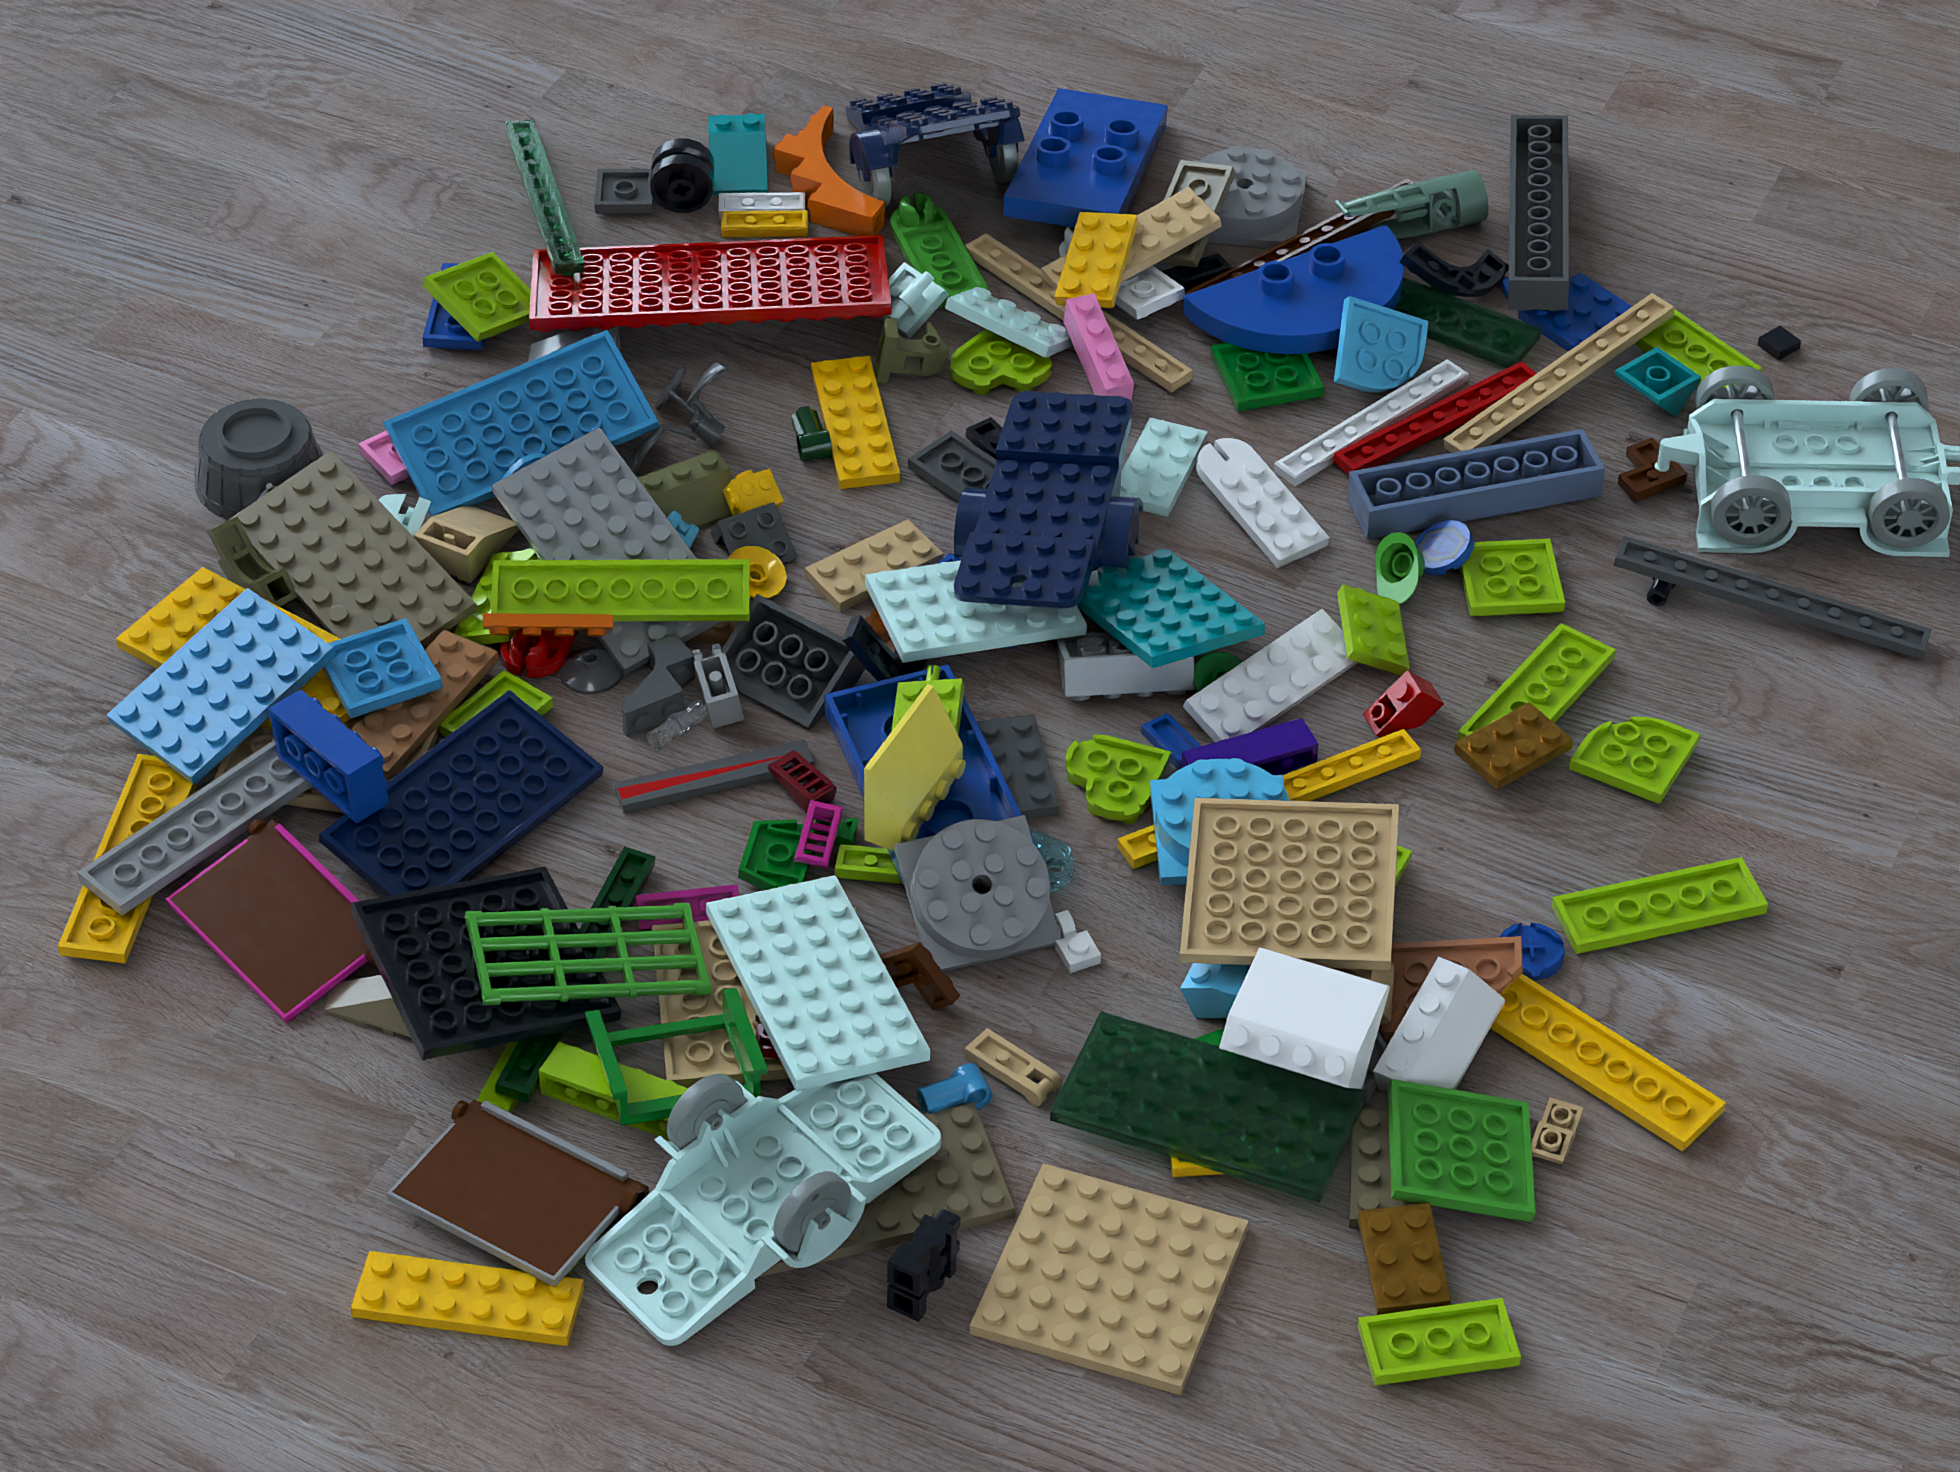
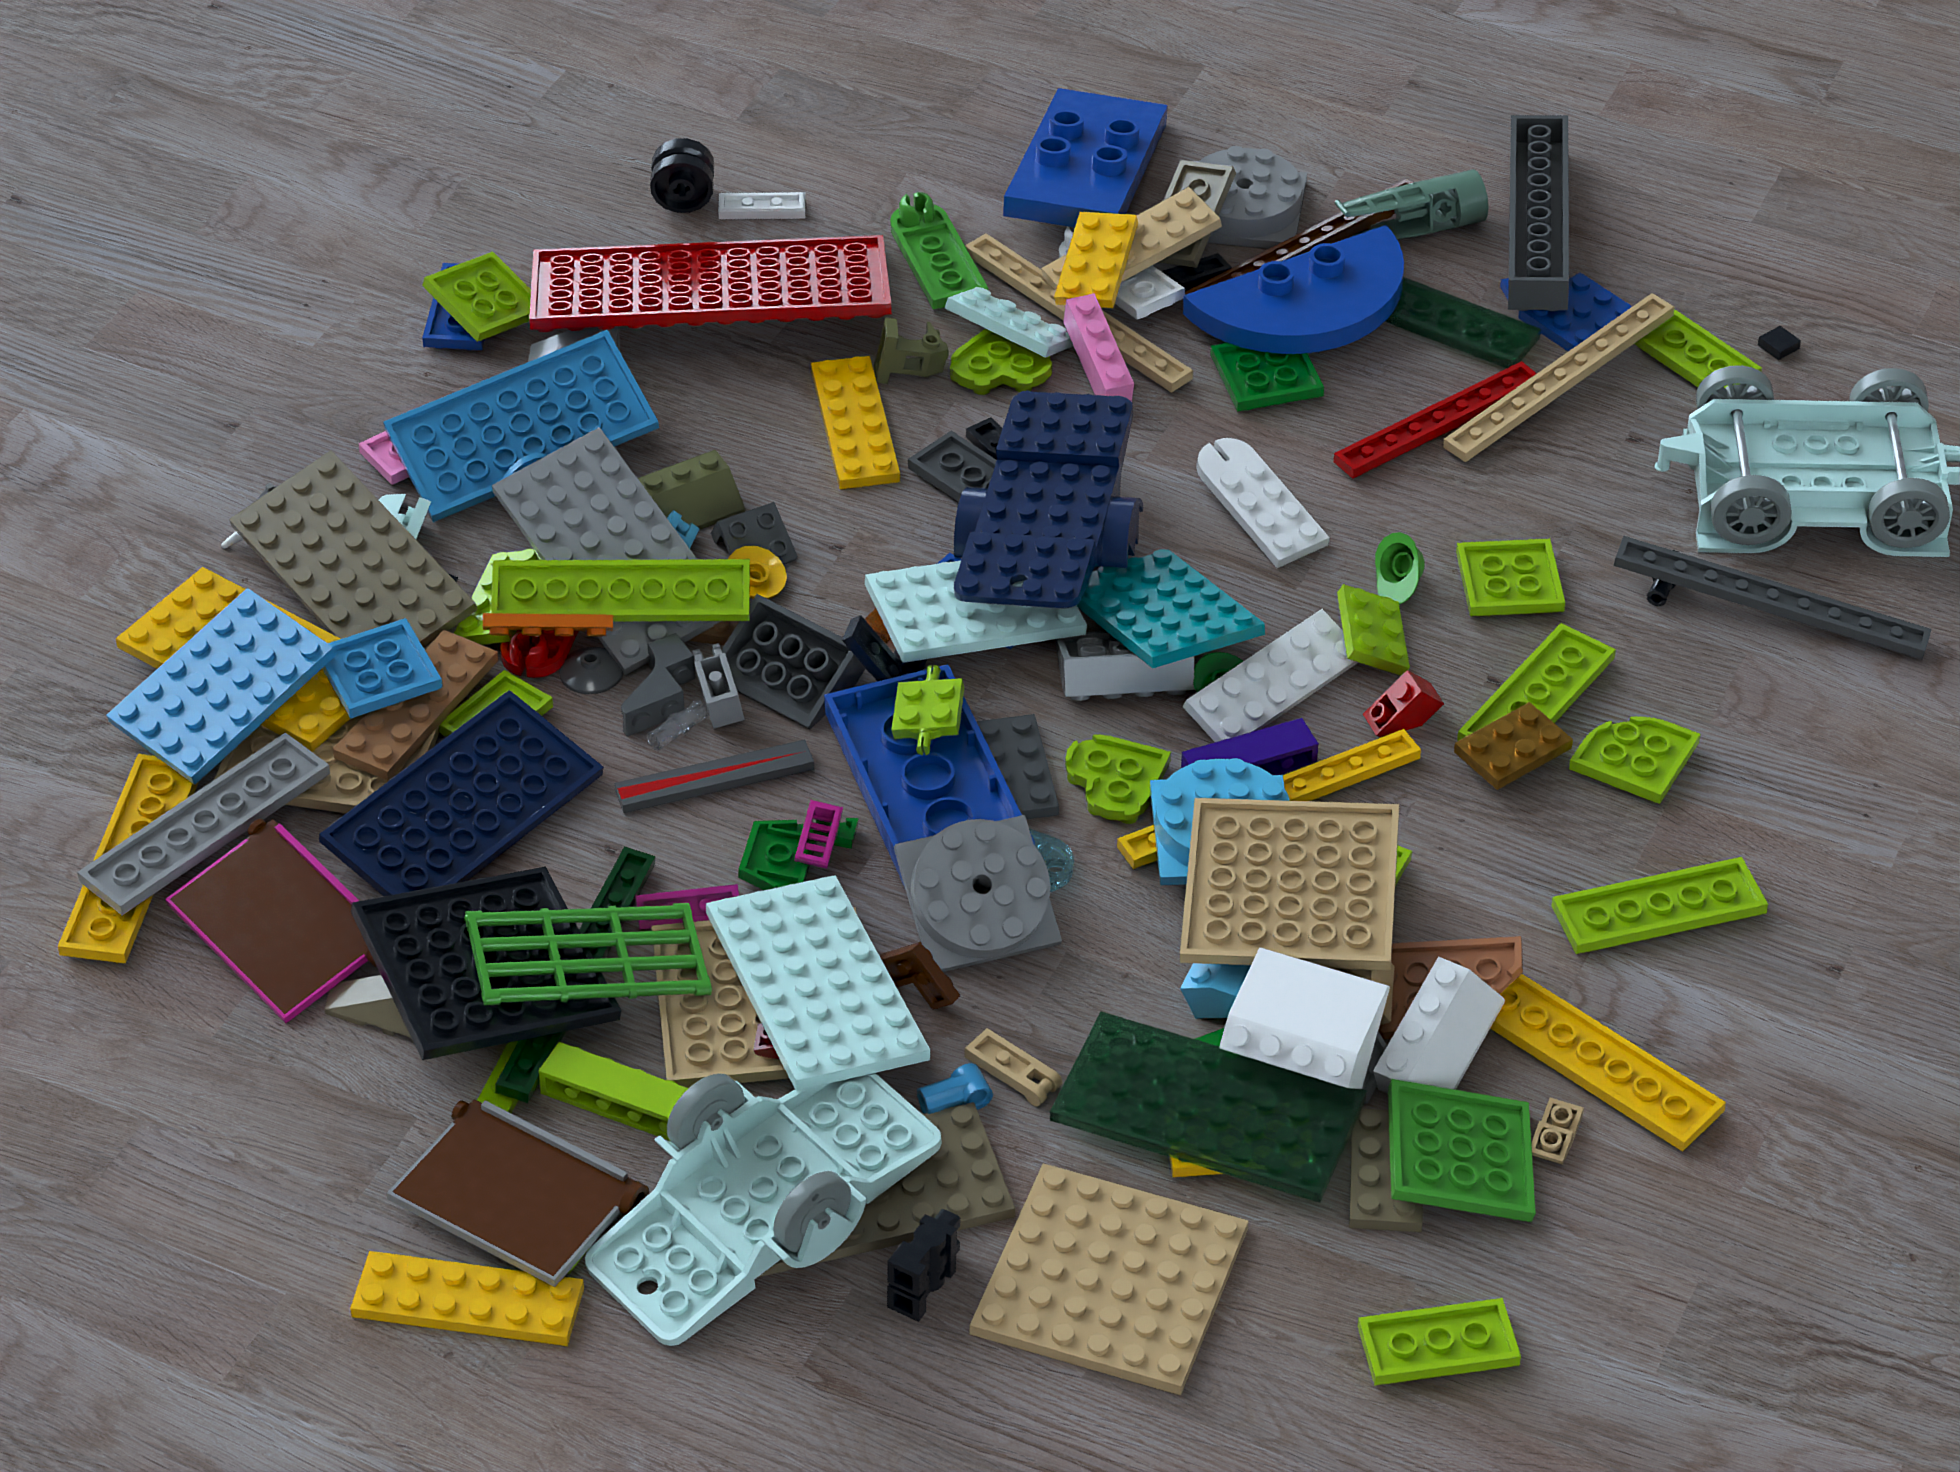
dark grey piece [195,398,324,520] -> none
olive arch [207,516,298,607] -> none
blue brick [268,689,389,824] -> none
tan slope [414,506,519,583] -> none
clear green plate [506,120,585,276] -> none
green piece [585,988,768,1126] -> none
dark grey plate [594,169,654,215] -> none
dark grey plant [632,362,728,476] -> none
teal slope [708,113,768,196] -> none
yellow tile [721,210,808,237] -> none
yellow head [723,468,784,516] -> none
dark red slope [767,750,837,813] -> none
orange arch [772,105,885,236] -> none
dark green piece [791,406,833,462] -> none
tan plate [804,519,944,612] -> none
lime plate [835,844,903,884] -> none
dark blue piece [845,83,1025,207] -> none
light yellow slope [864,684,966,851] -> none
light aqua plate [880,262,949,339] -> none
white plate [1055,910,1101,974] -> none
light aqua plate [1120,417,1208,517] -> none
blue tile [1141,713,1201,770] -> none
white tile [1274,359,1469,486] -> none
medium azure plate [1334,296,1428,393] -> none
sand blue brick [1347,429,1605,540] -> none
pearl gold plate [1357,1203,1451,1315] -> none
black plate [1399,241,1509,297] -> none
tile [1415,520,1474,575] -> none
blue tile [1499,923,1565,981] -> none
teal slope [1615,347,1701,417] -> none
reddish brown plate [1618,437,1688,502] -> none

